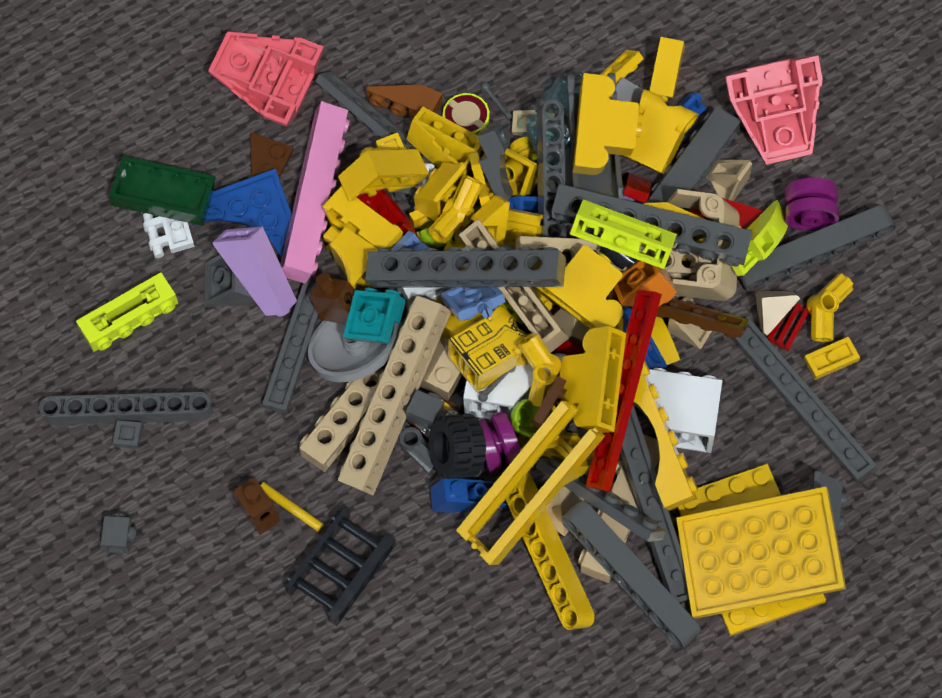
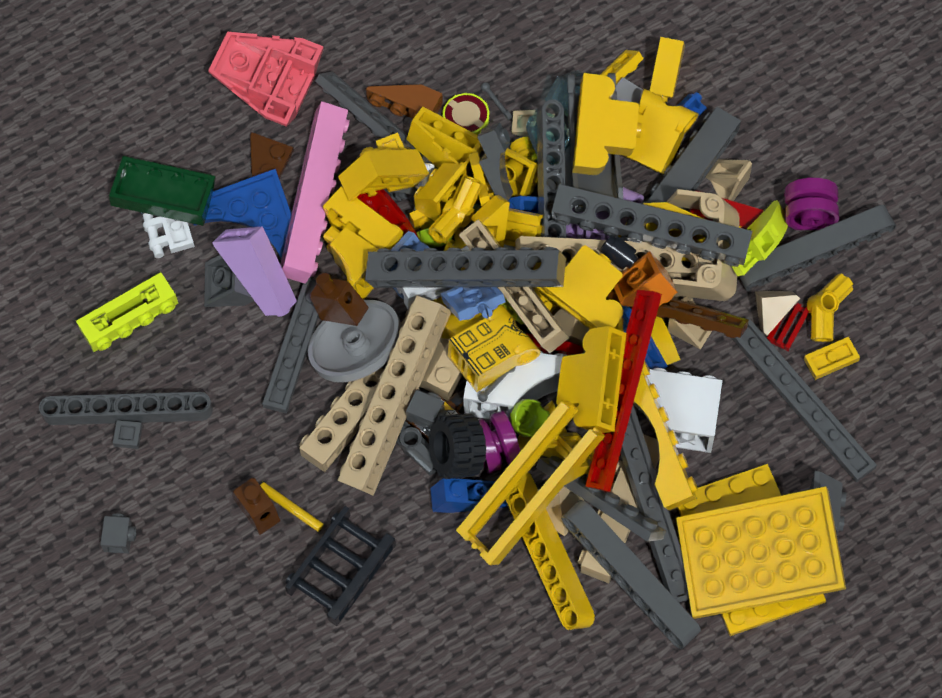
teal plate [343,288,406,344] -> none
yellow piece [518,332,562,407] -> none
reddish brown wing [529,376,567,432] -> none
neon yellow brick [570,199,677,269] -> none
red tile [623,173,652,203] -> none
coral wedge [725,55,823,165] -> none

